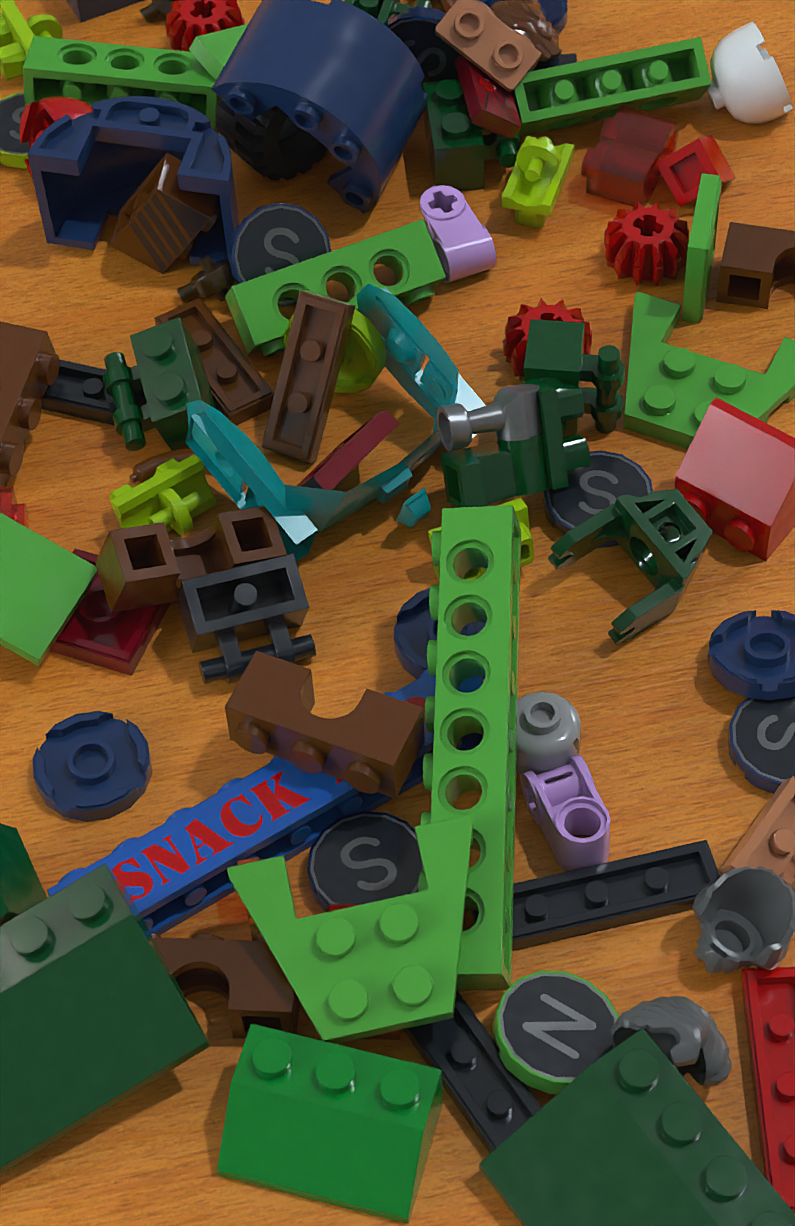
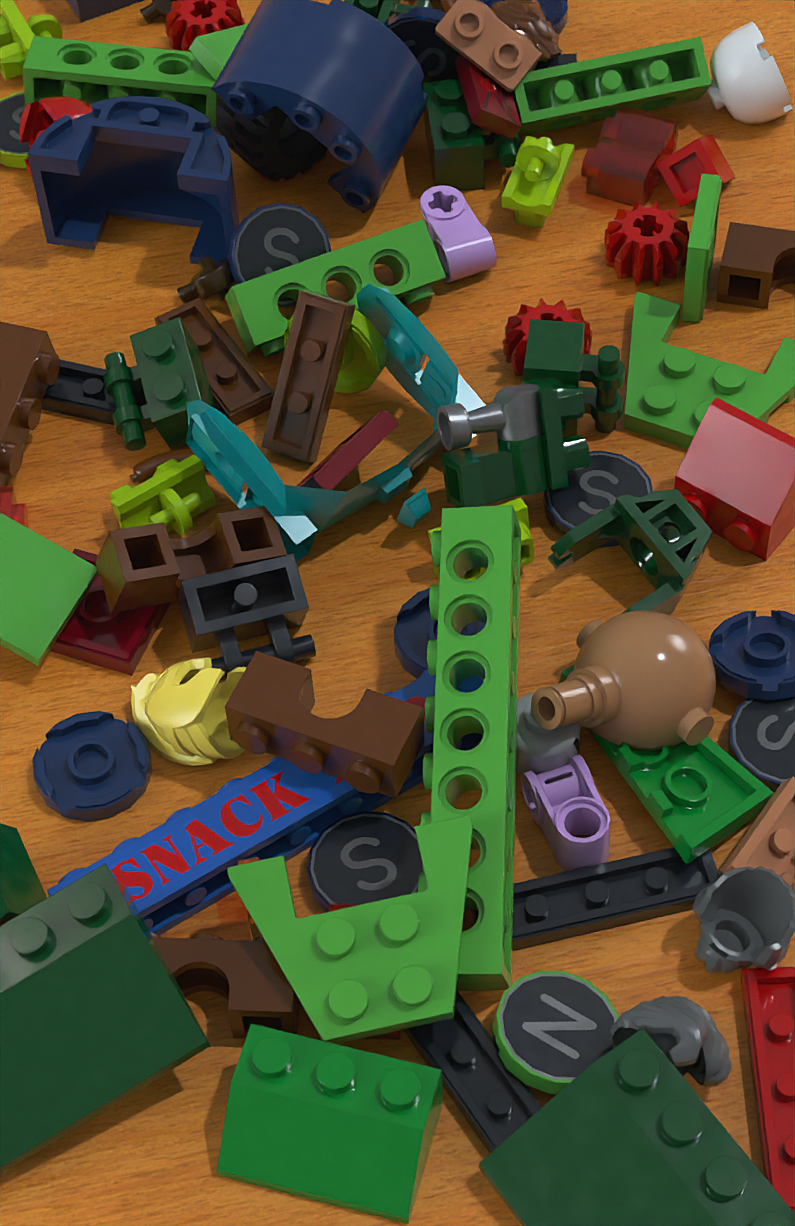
reddish brown brick [110,153,220,274] -> none
none -> light yellow helmet [131,657,247,766]
none -> medium nougat piece [531,610,716,751]
none -> green wing [559,664,774,864]

